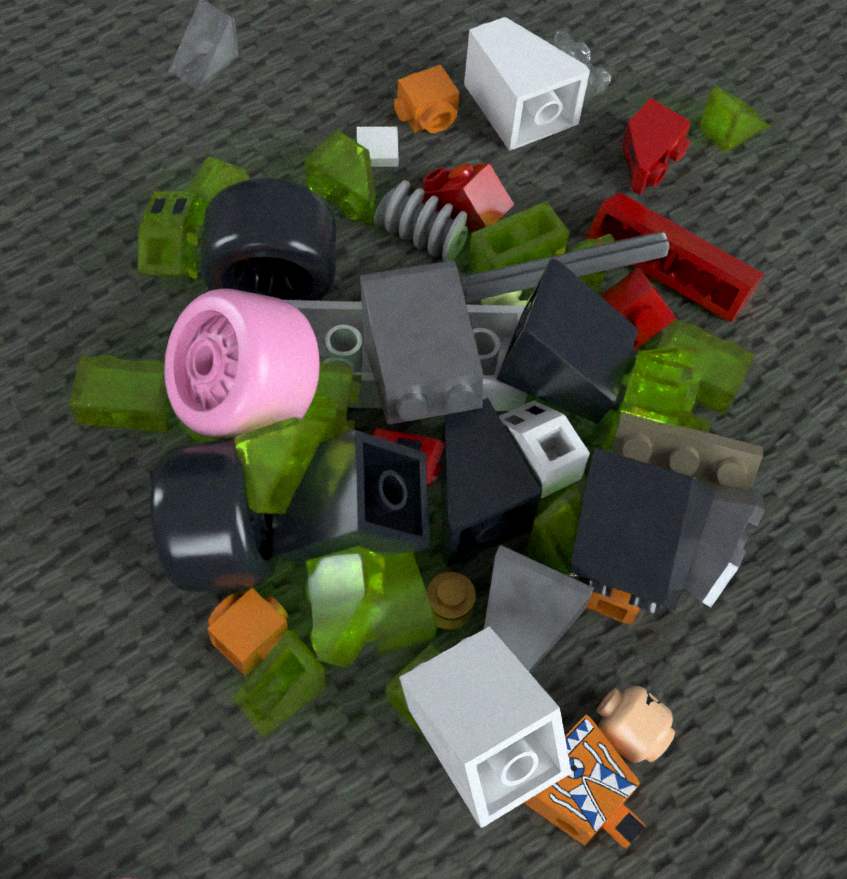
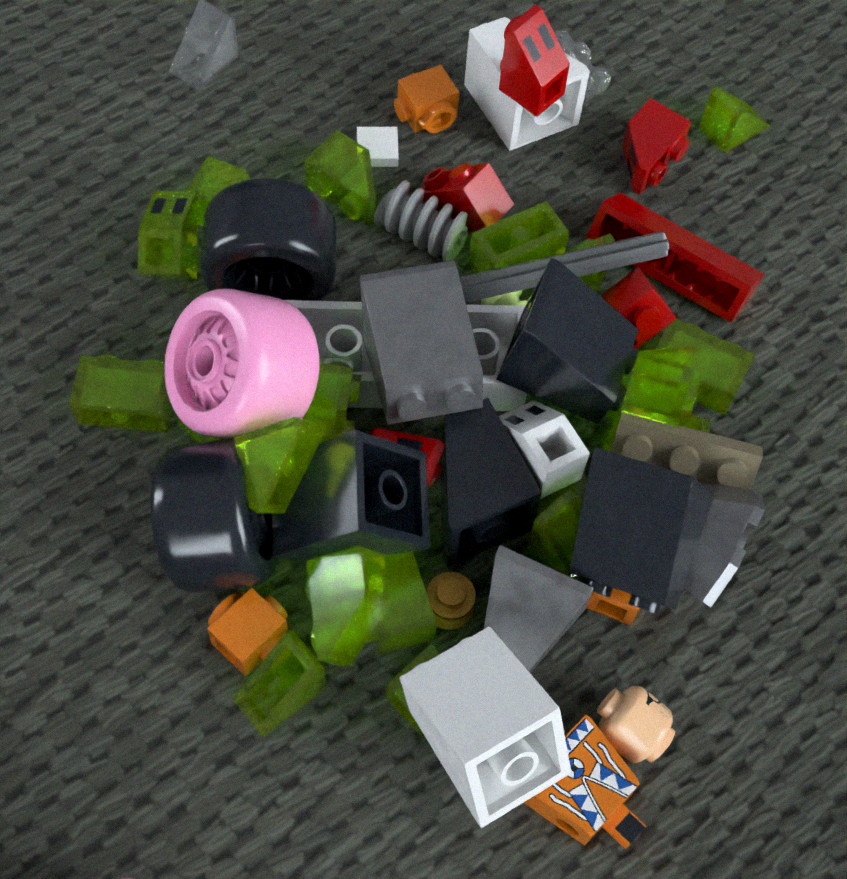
none -> red slope [499,4,570,117]

